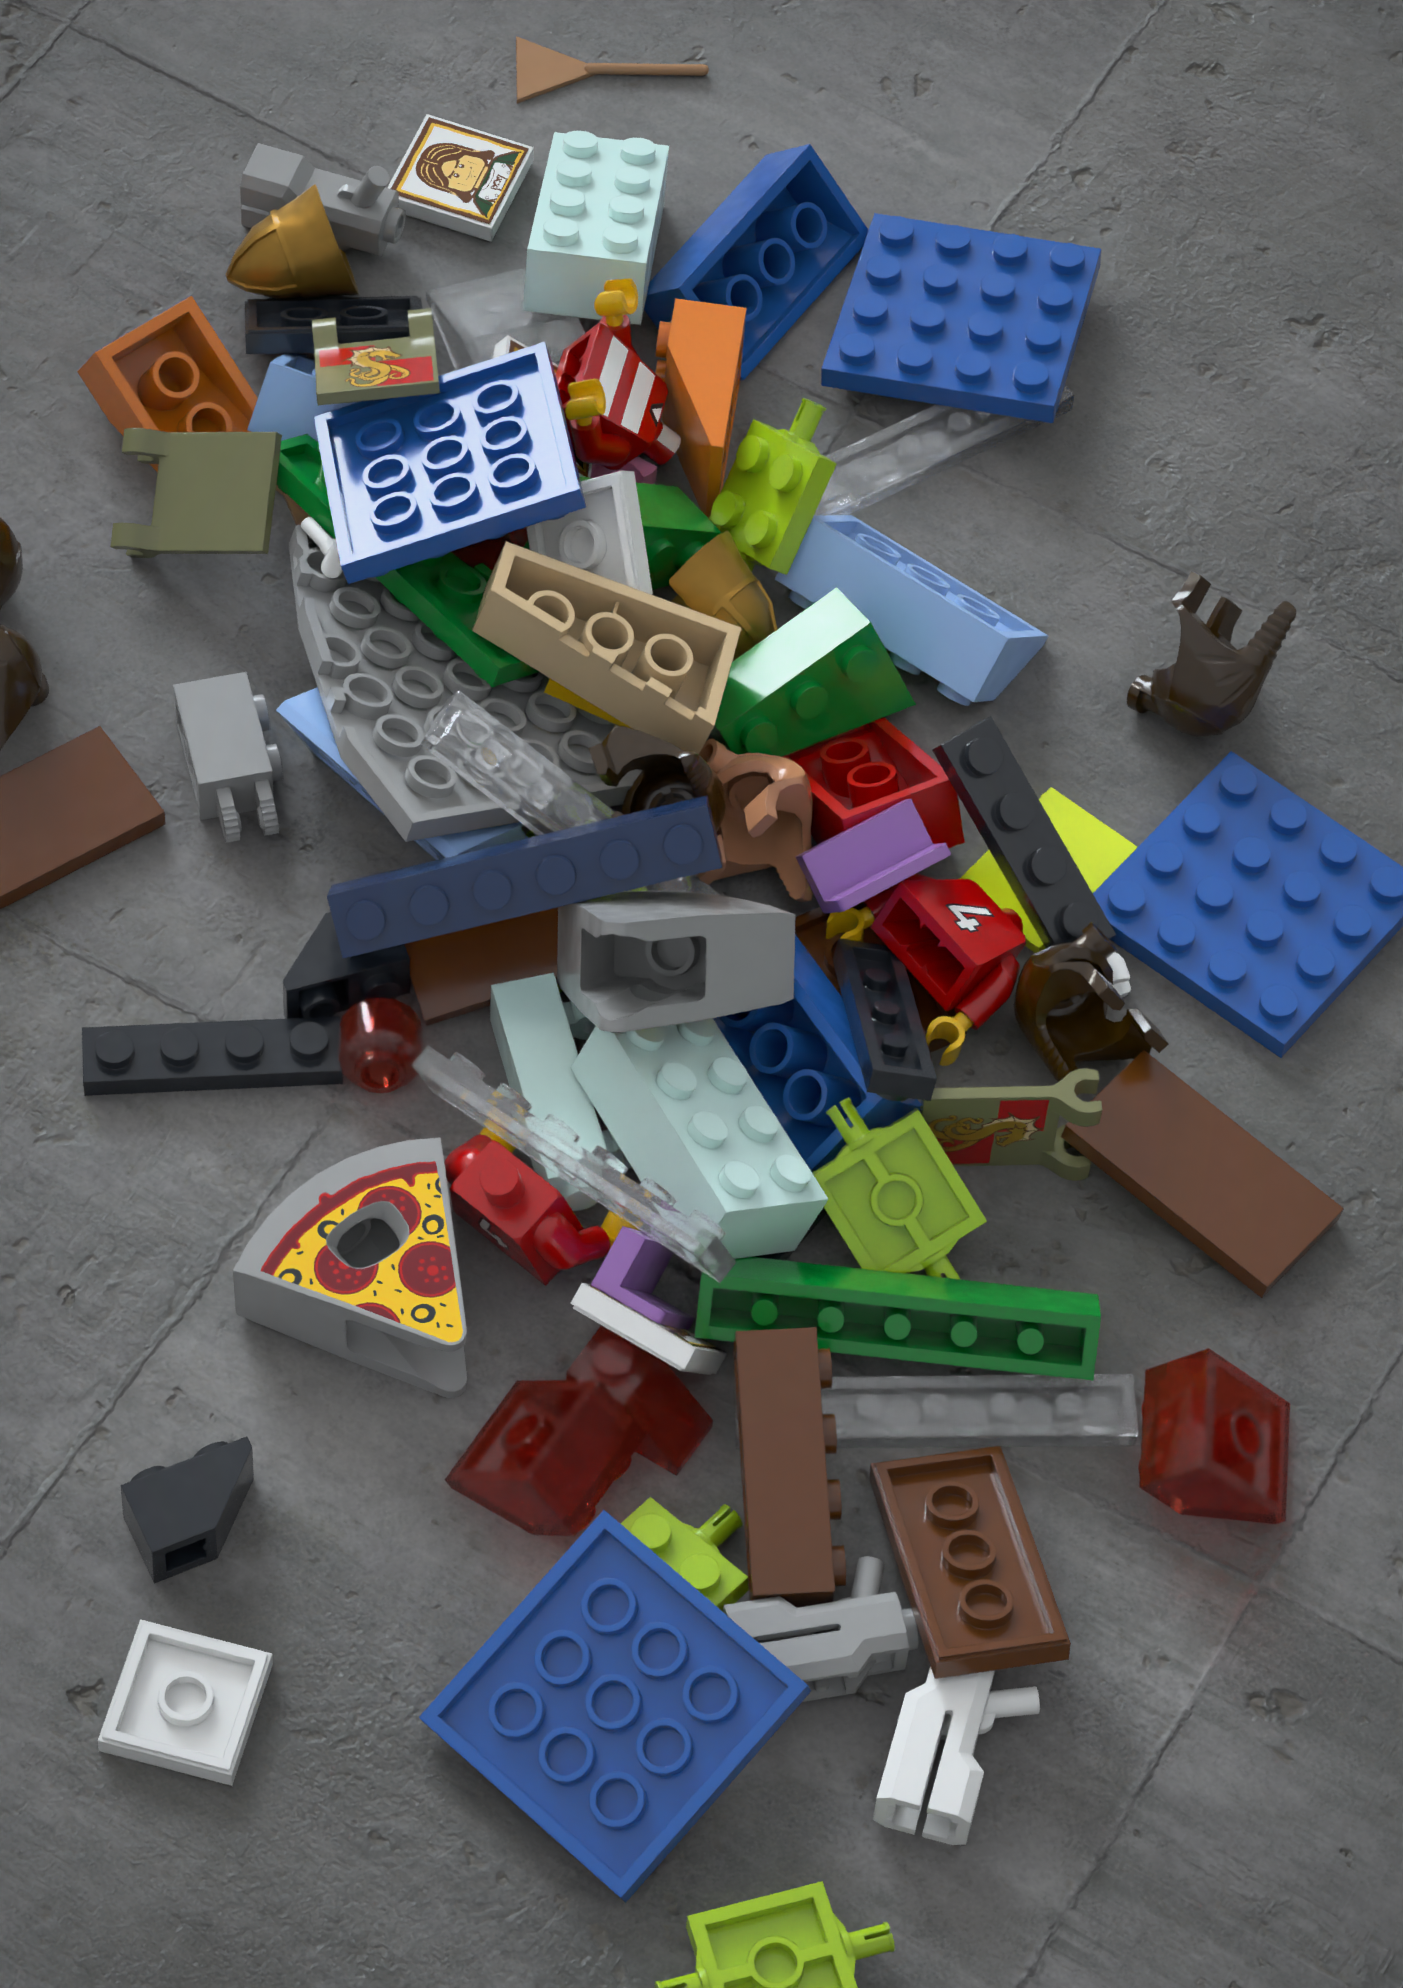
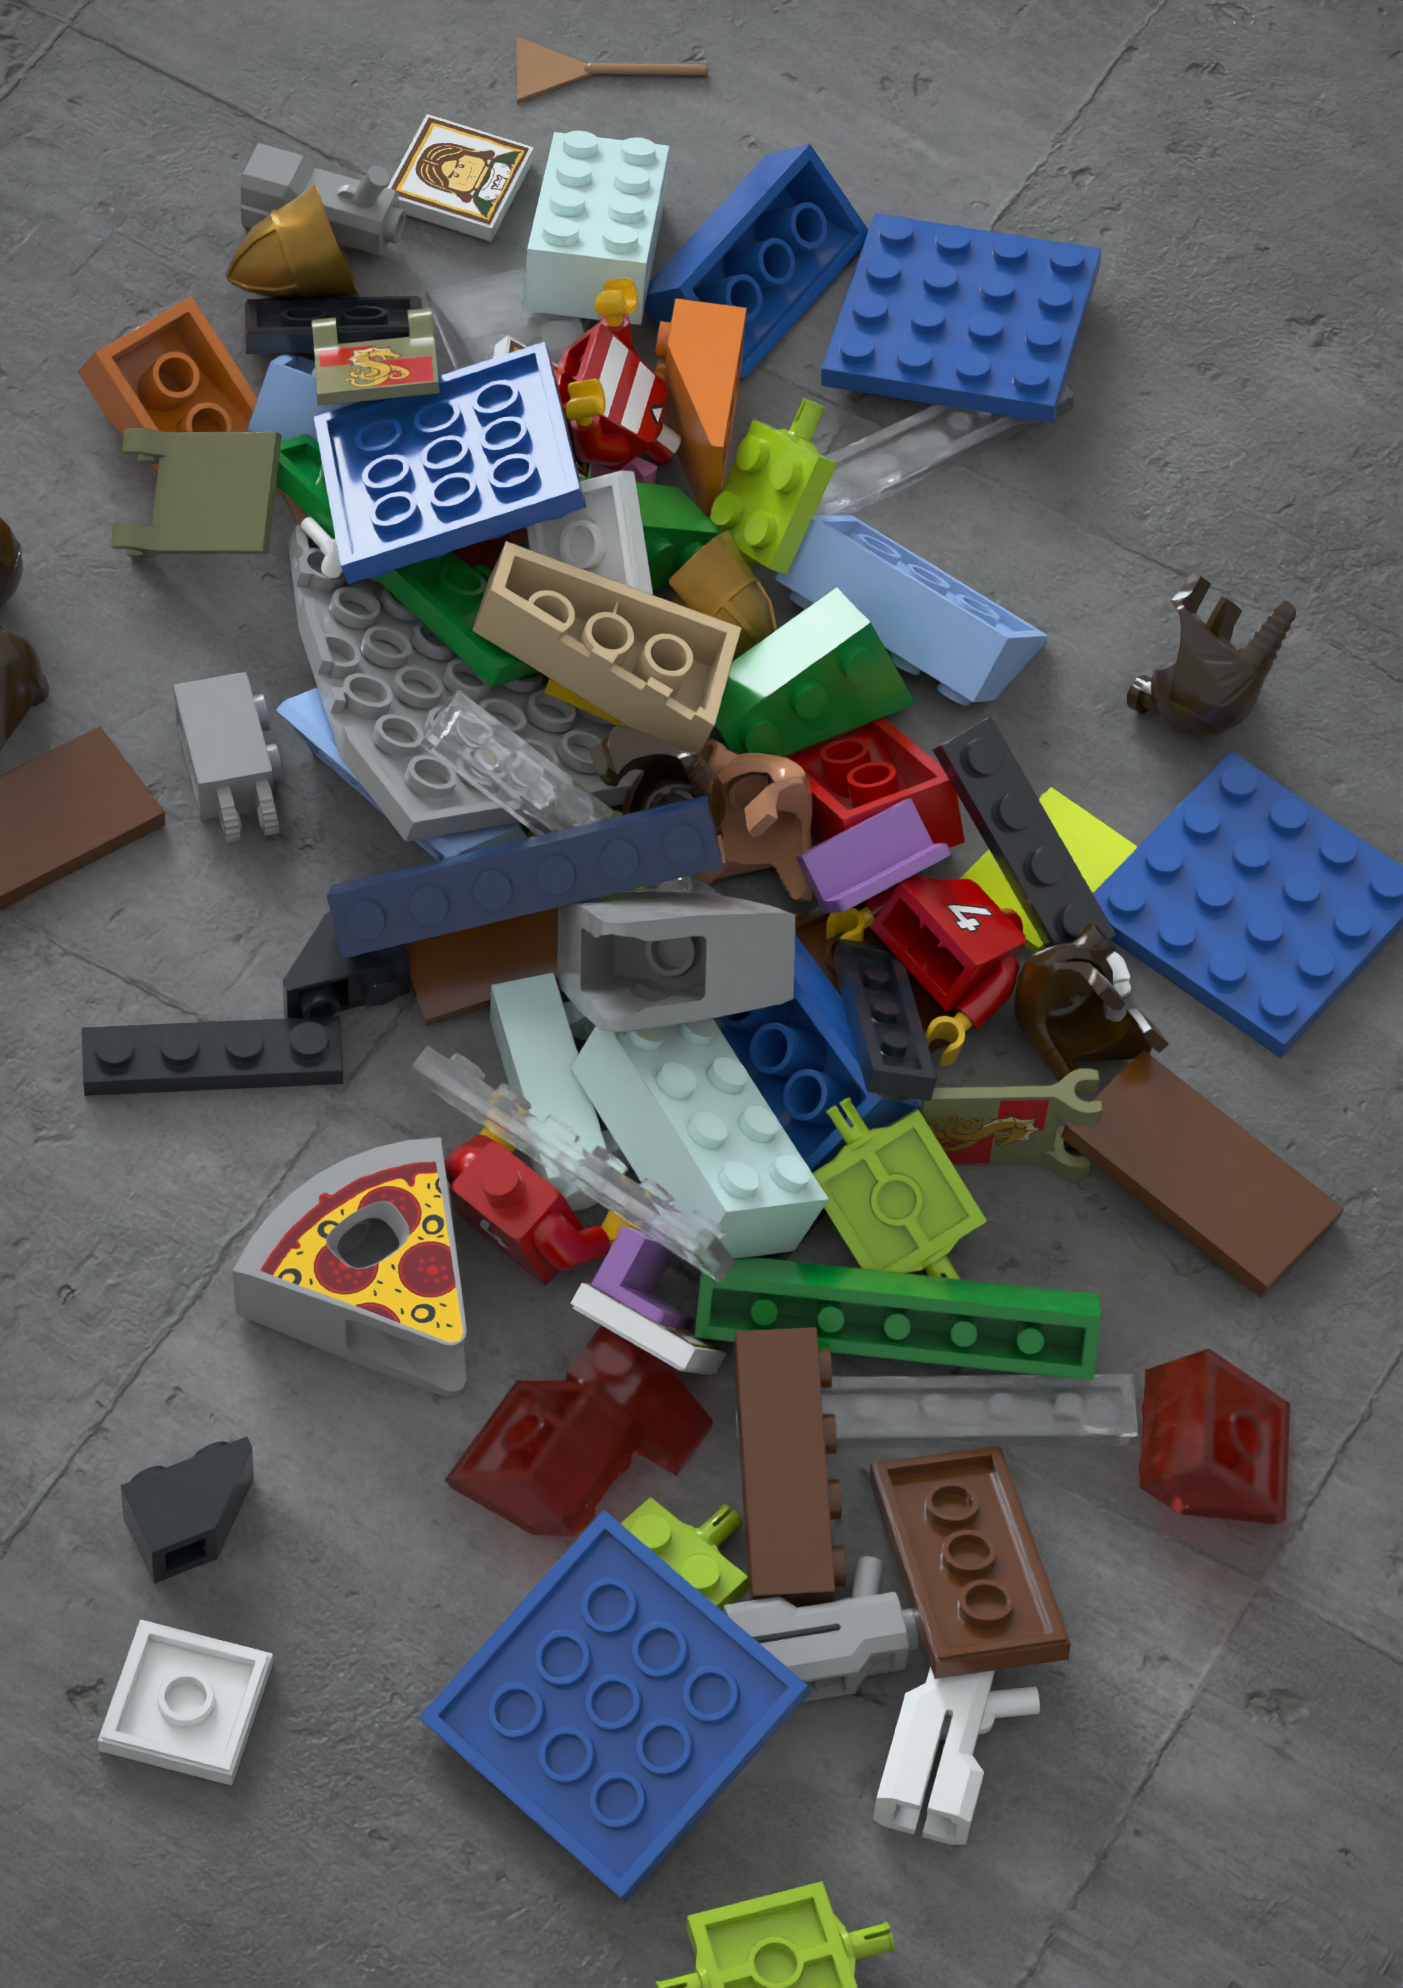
clear red head [338,997,423,1094] -> none

